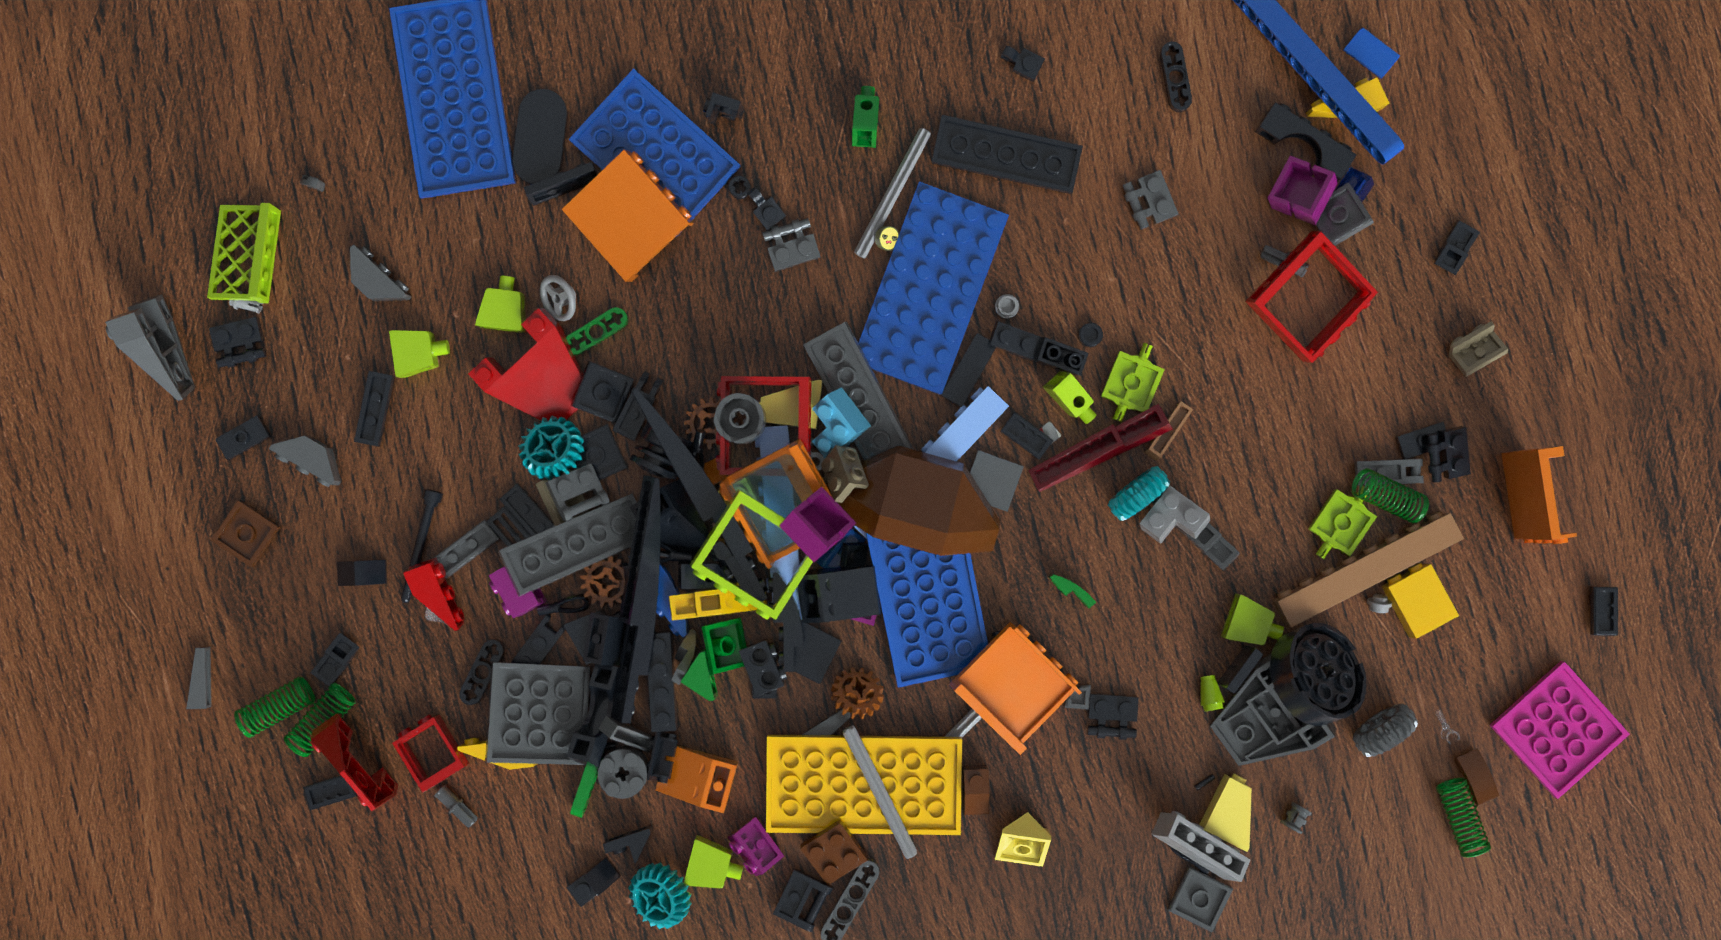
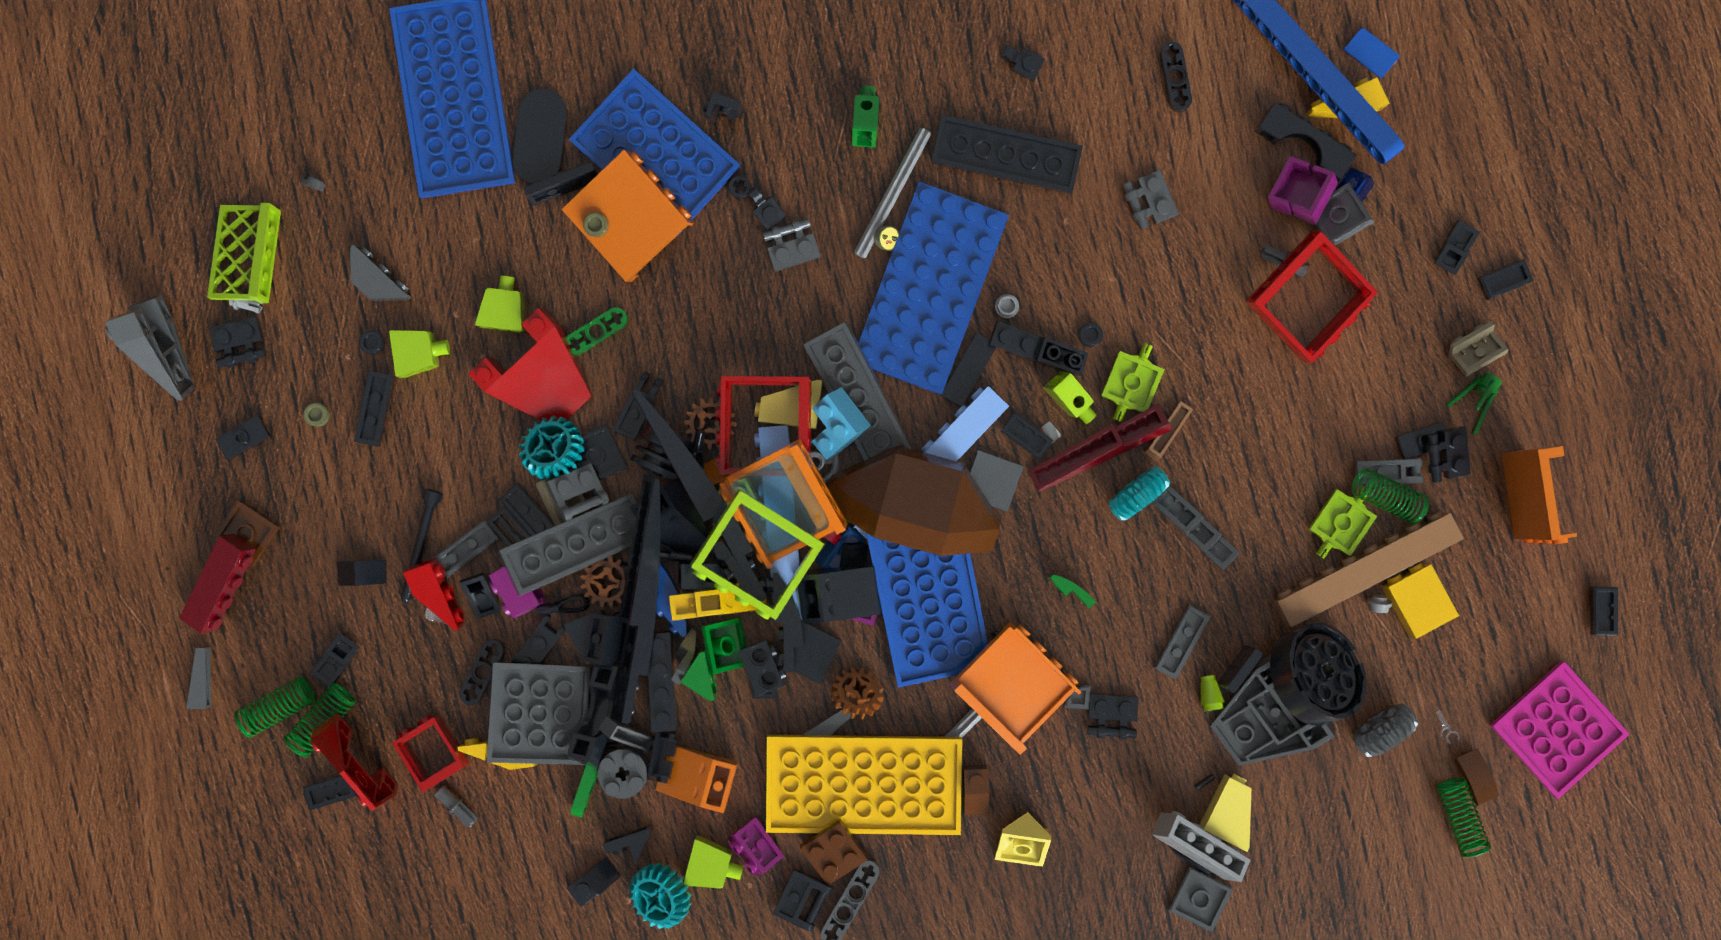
dark grey slope [269,436,341,487] -> none
light grey piece [540,275,576,321] -> none
black tile [571,361,634,423] -> none
dark grey brick [714,393,766,444] -> none
magenta piece [779,487,856,562] -> none
dark tan bracket [821,445,869,503] -> none
light grey axle [843,726,917,859] -> none
light grey brick [1140,486,1210,544] -> none
lime torso [1221,593,1284,645] -> none
dark grey bush [1280,802,1312,834] -> none
none -> dark red brick [179,534,256,634]
none -> olive tile [303,402,330,427]
none -> black tile [359,330,385,355]
none -> black slope [459,573,501,619]
none -> olive tile [583,212,609,237]
none -> dark grey tile [1153,604,1211,680]
none -> green plant [1446,373,1502,435]
none -> black tile [1477,259,1534,300]

